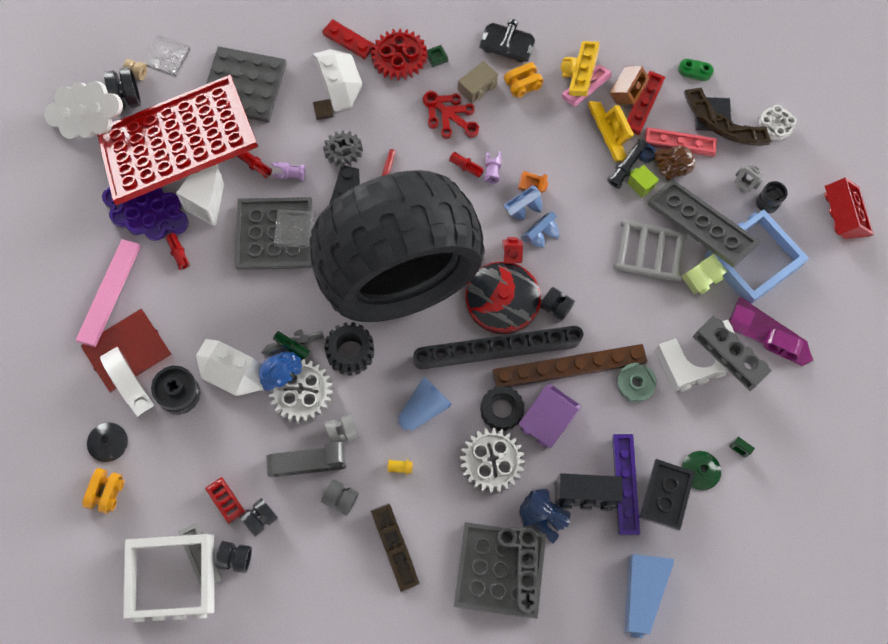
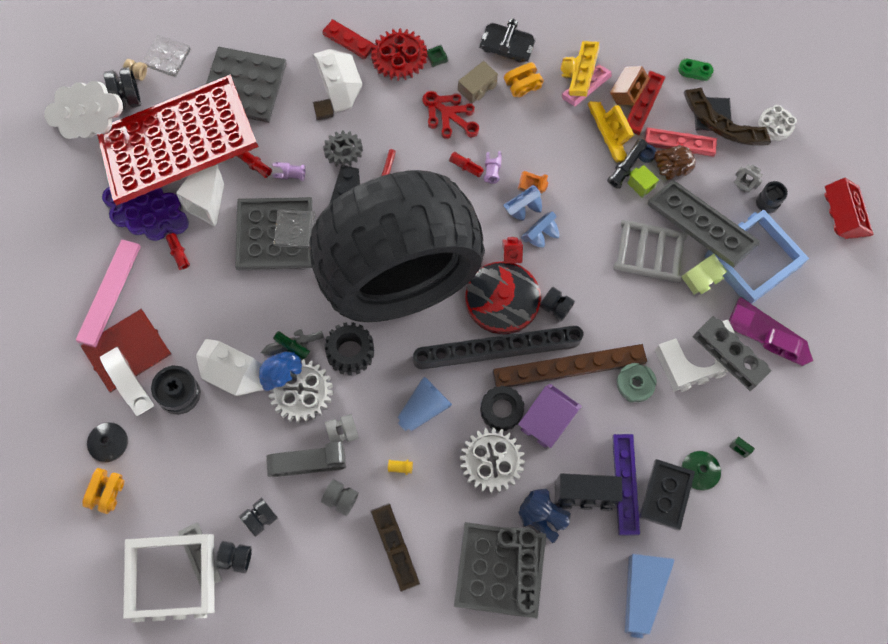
red slope [205,477,245,524] -> none

